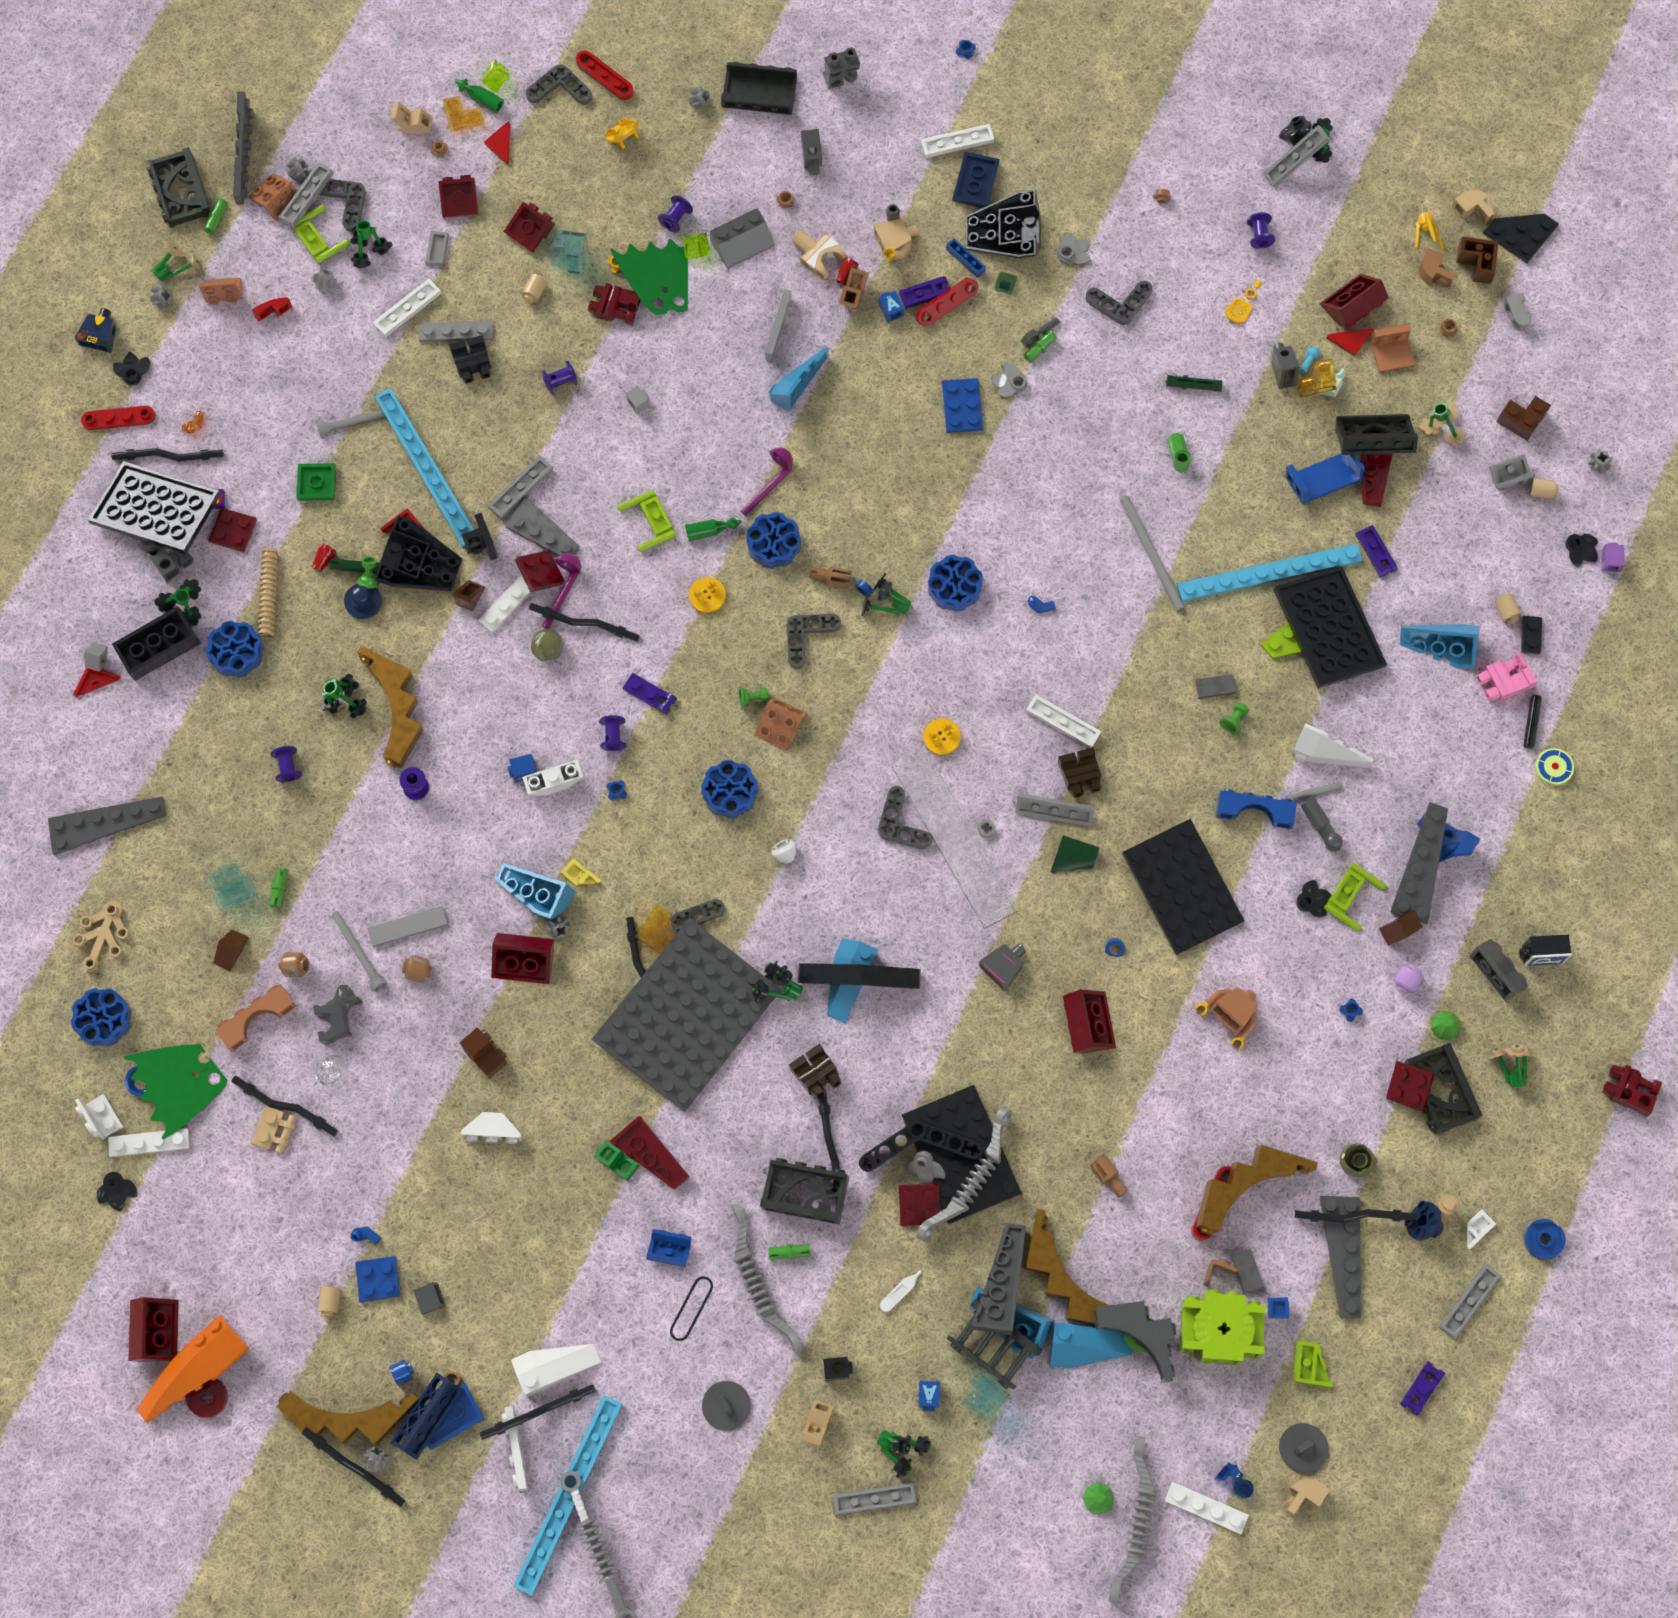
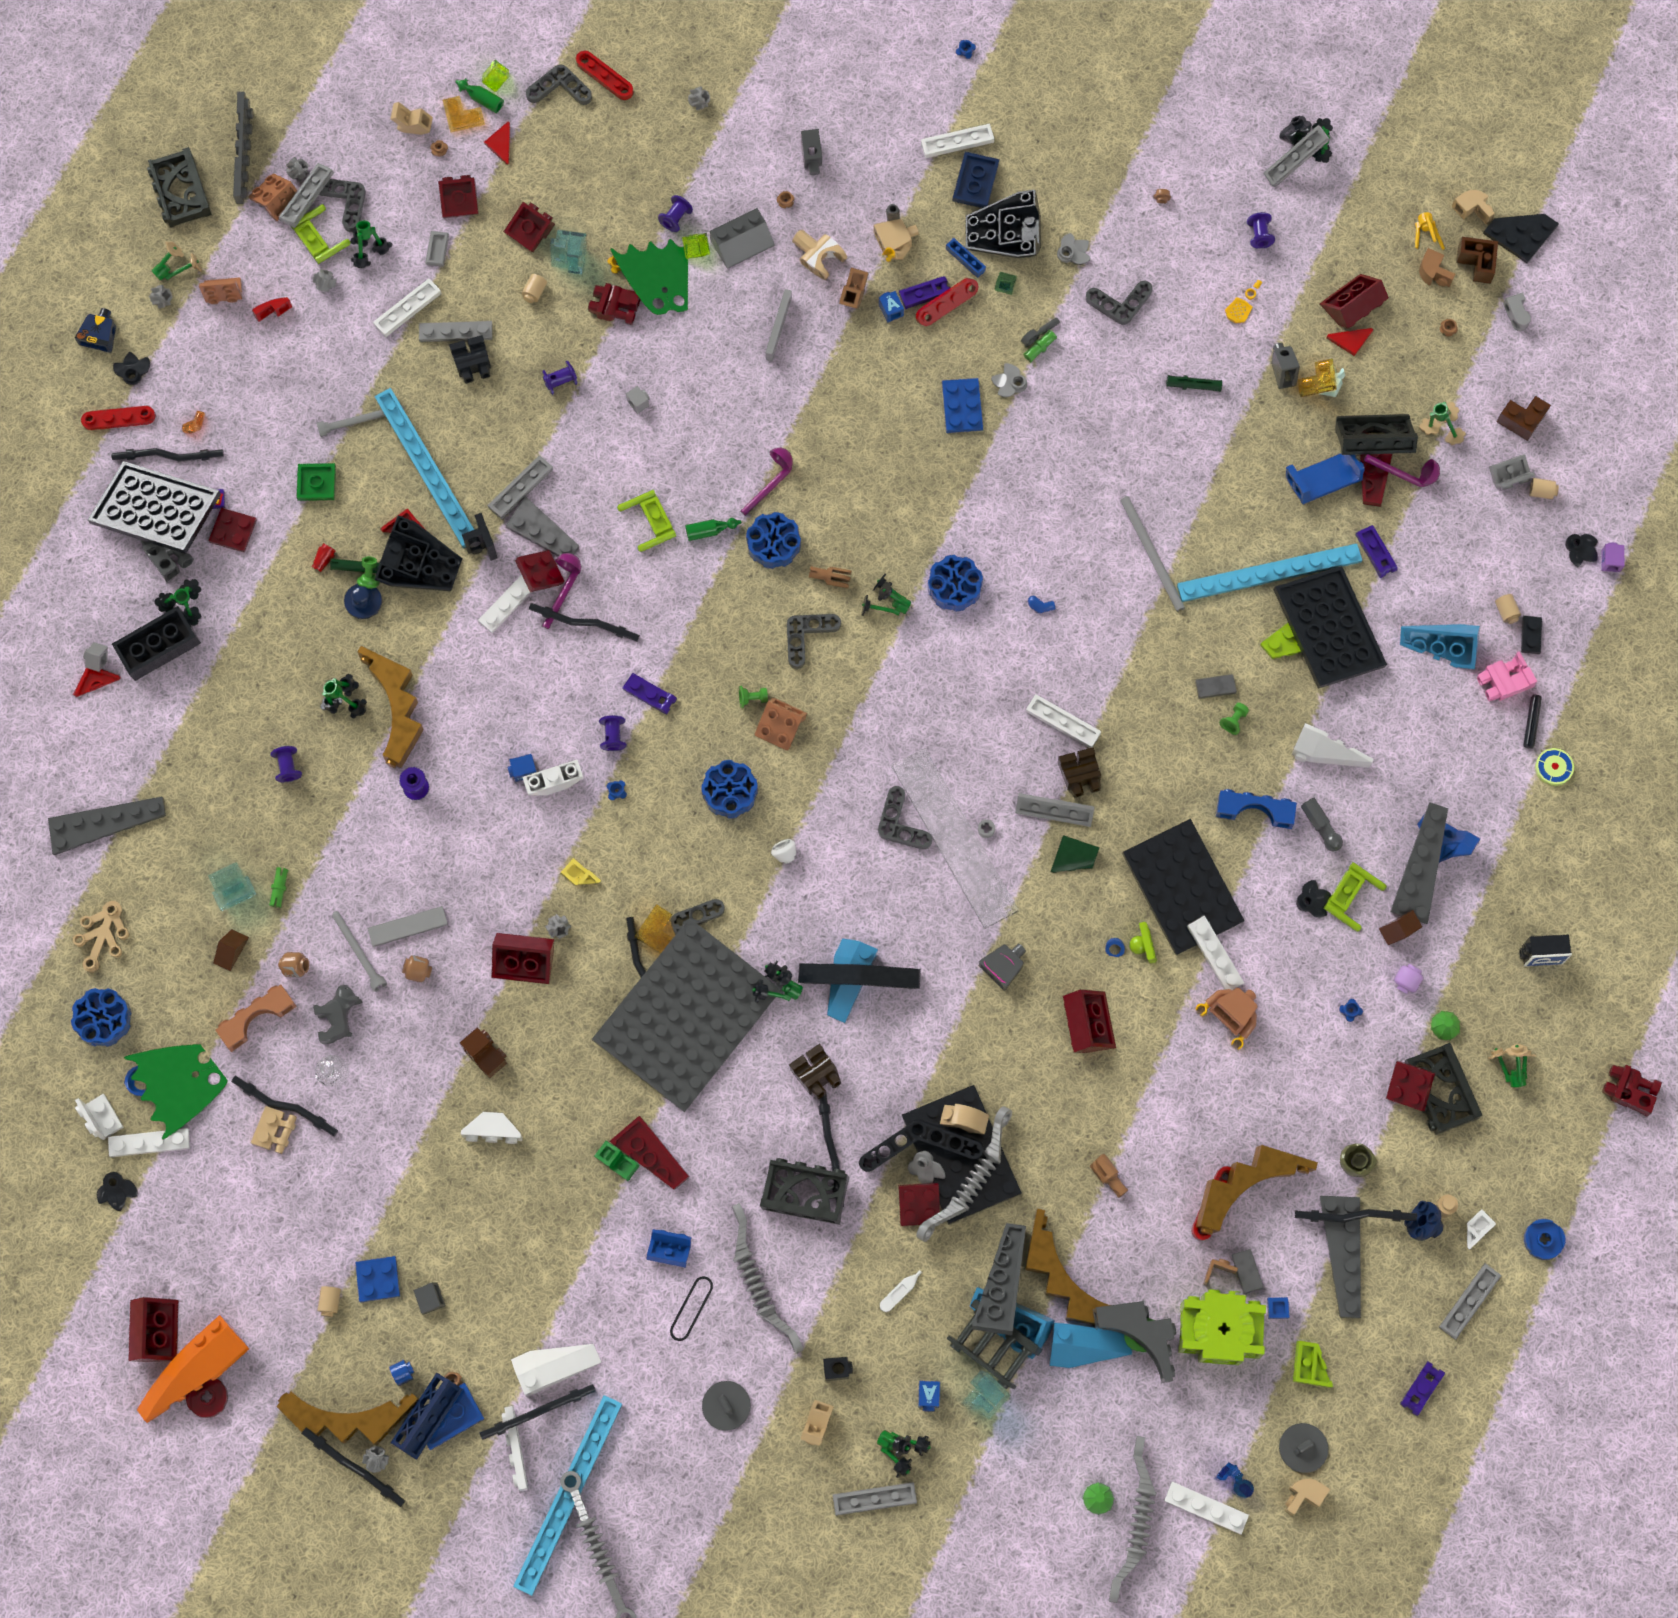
bright green pin [203,198,228,235] -> none
blue connector [206,620,264,678] -> none
tan piece [257,547,278,639] -> none
blue arm [350,1227,382,1245] -> none
reddish brown slope [453,580,485,612] -> none
dark azure wedge [495,863,576,919] -> none
olive hair [531,629,563,662] -> none
yellow plate [605,117,639,150] -> none
yellow plate [689,577,726,614] -> none
pearl dark grey panel [721,62,797,115] -> none
dark azure wedge [769,347,829,412] -> none
bright green pin [769,1243,810,1260] -> none
dark grey hips [823,47,860,89] -> none
red cone [836,257,859,286] -> none
blue tile [855,579,874,597] -> none
yellow plate [923,718,961,755] -> none
bright green piece [1167,433,1191,472] -> none
light grey bar [1285,782,1342,801] -> none
medium azure bar [1299,347,1321,375] -> none
nougat bracket [1370,324,1415,373] -> none
dark grey slope [1470,939,1528,1002] -> none
light grey gear [1588,449,1613,473] -> none
none -> tan brick [940,1104,989,1134]
none -> lime tile [1129,922,1157,963]
none -> white plate [1187,916,1244,990]
none -> magenta piece [1364,454,1440,487]

